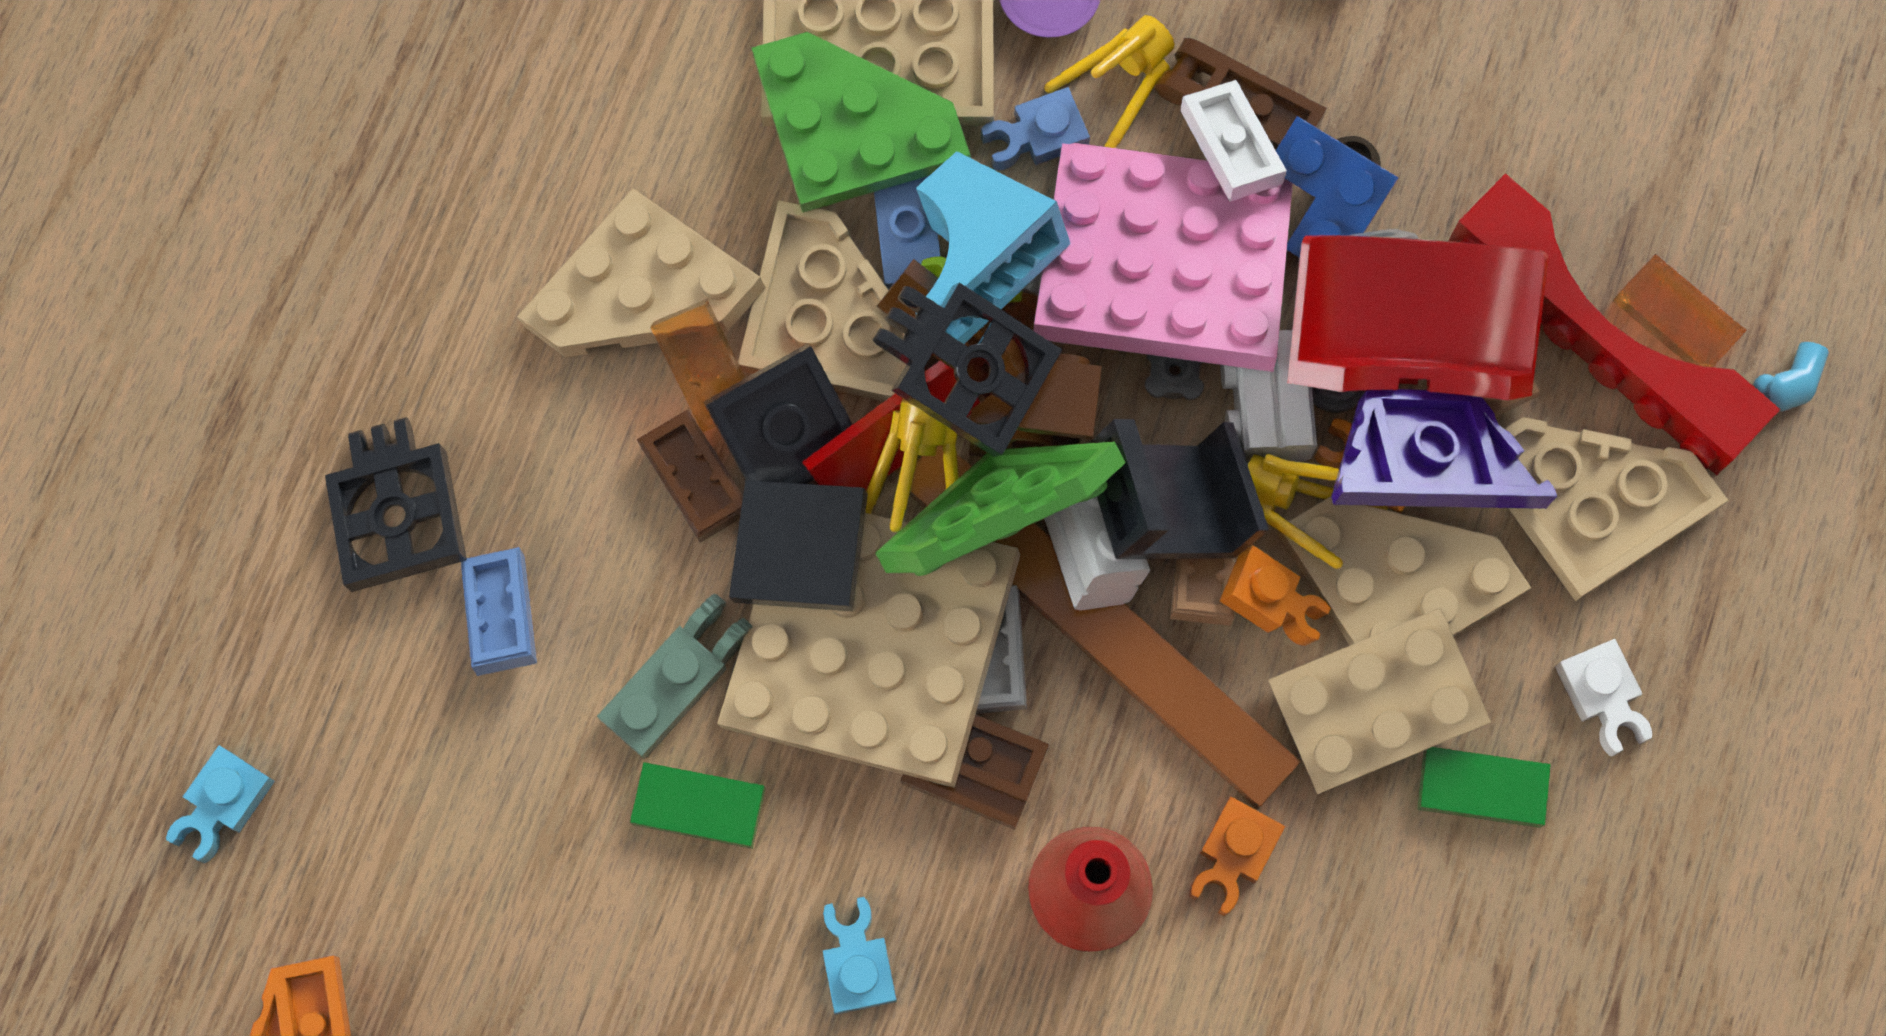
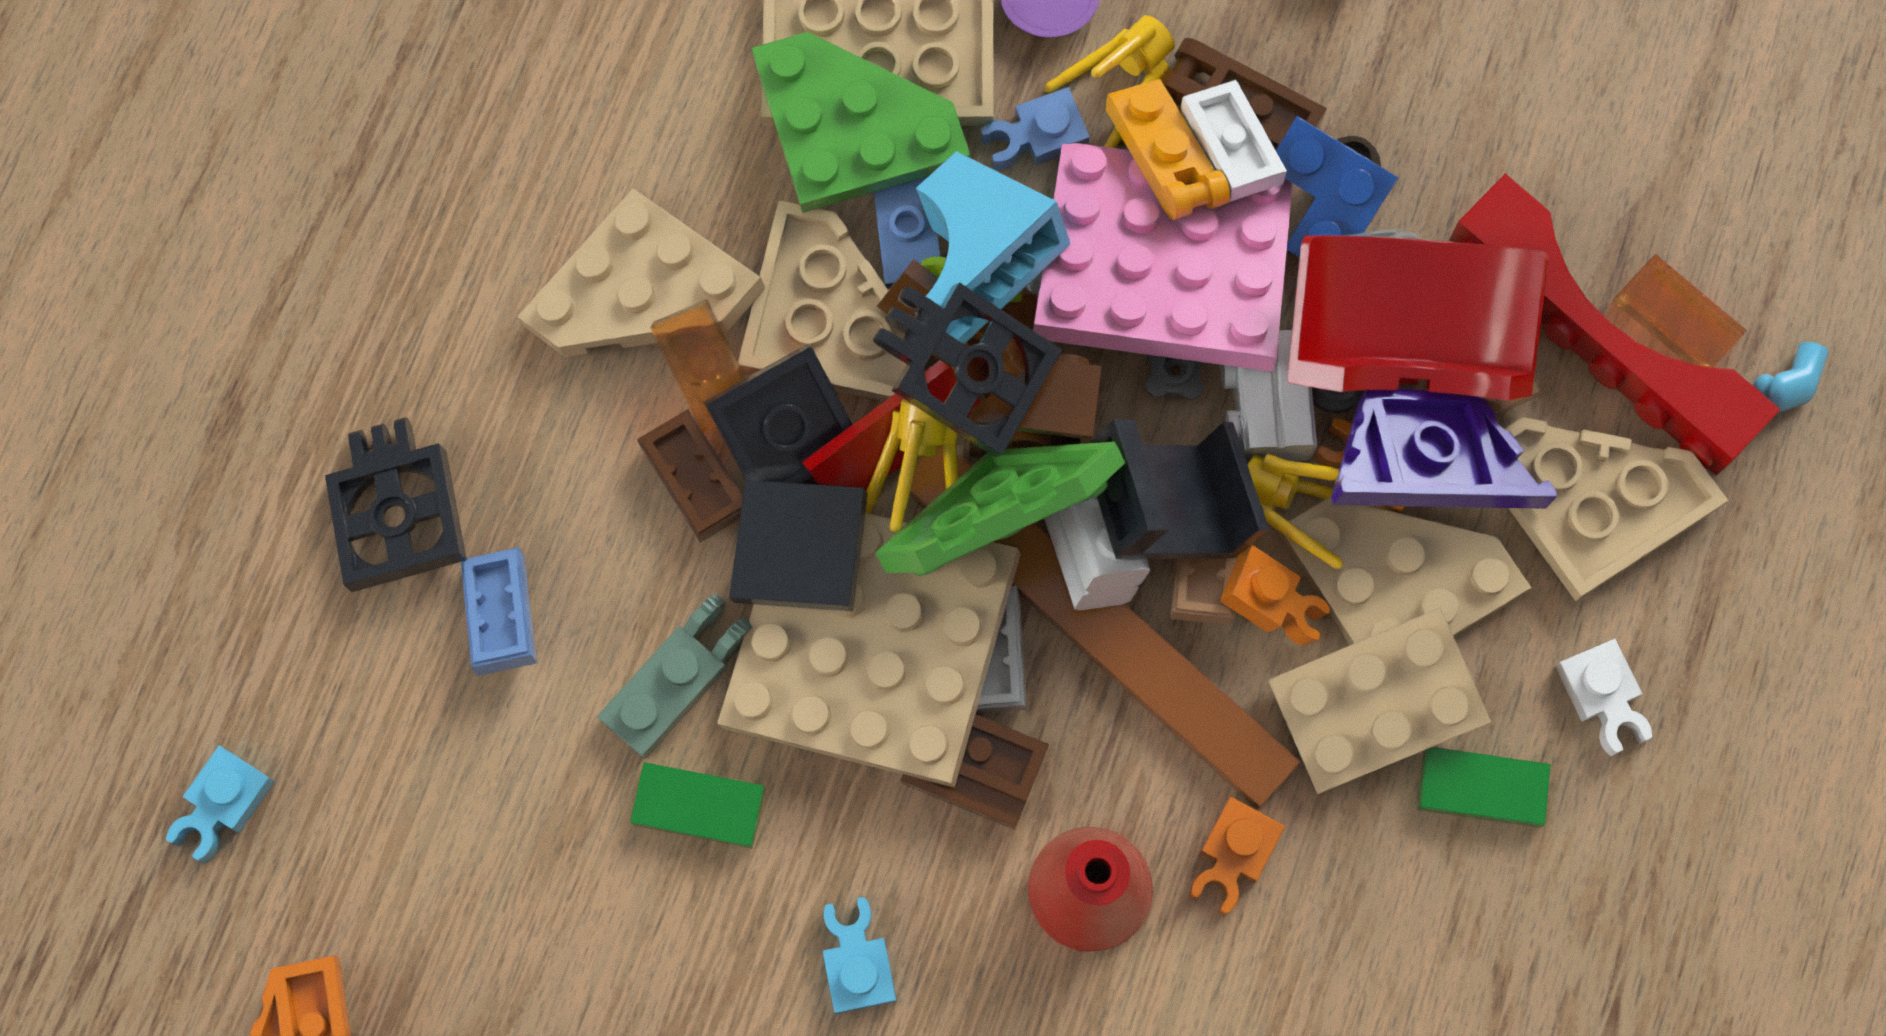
none -> light orange plate [1105,79,1230,221]

